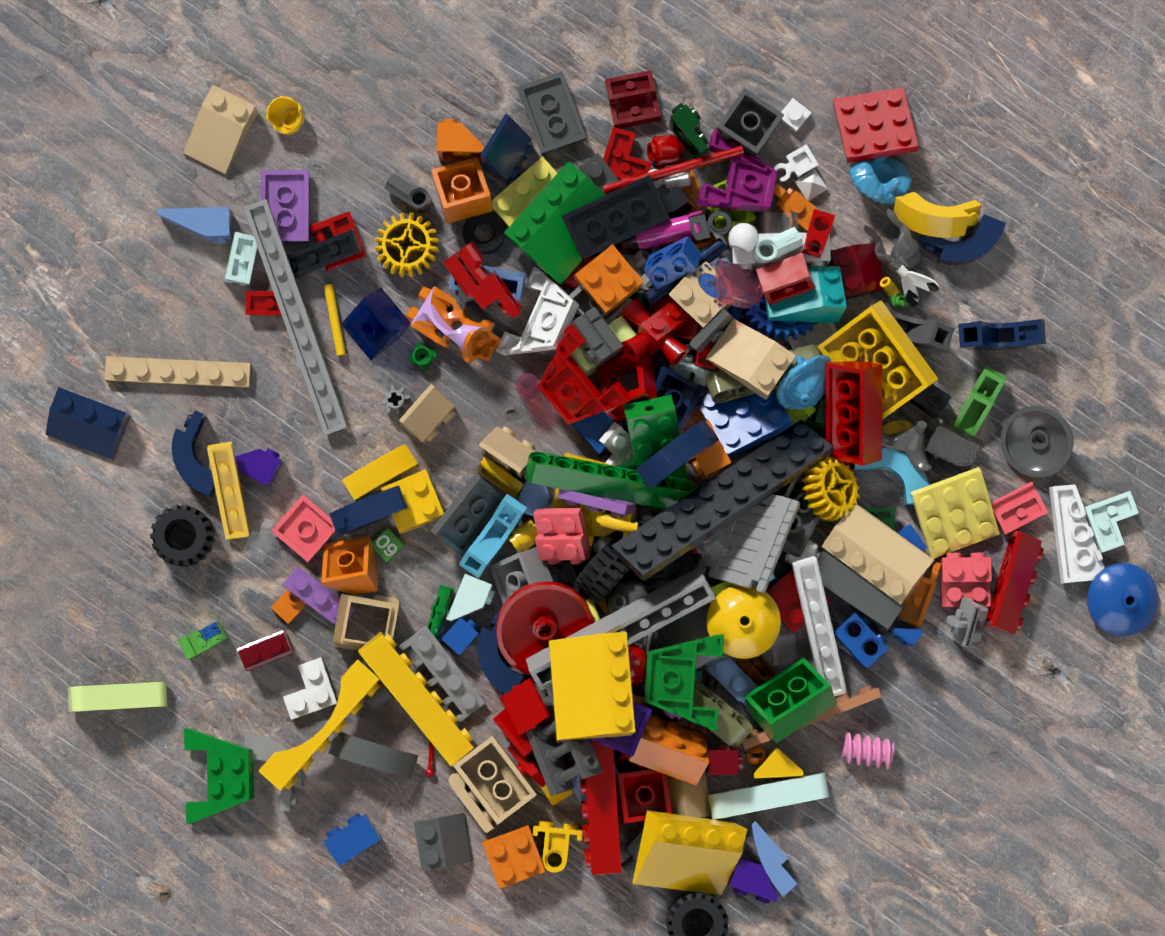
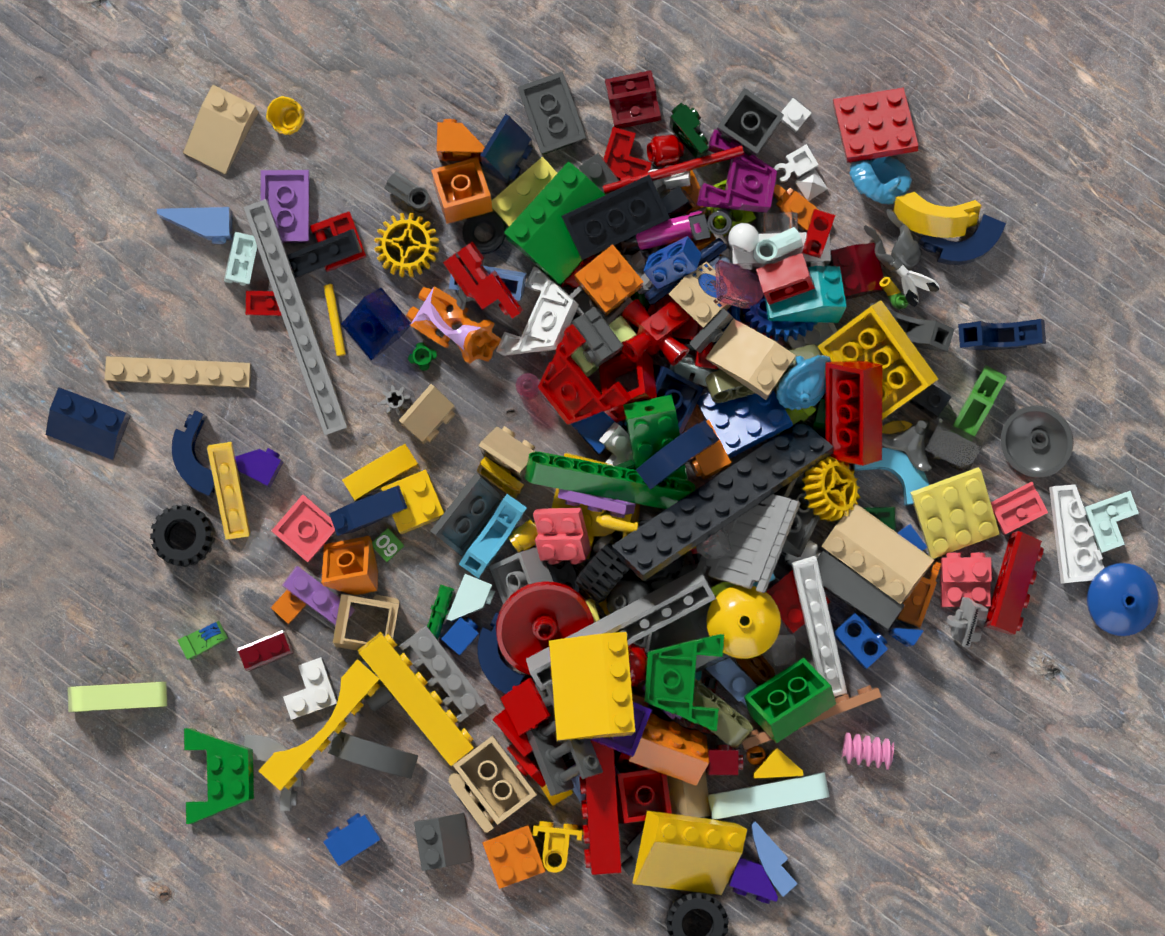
red hinge [425,741,435,778] -> none
medium blue slope [517,480,552,518] -> none

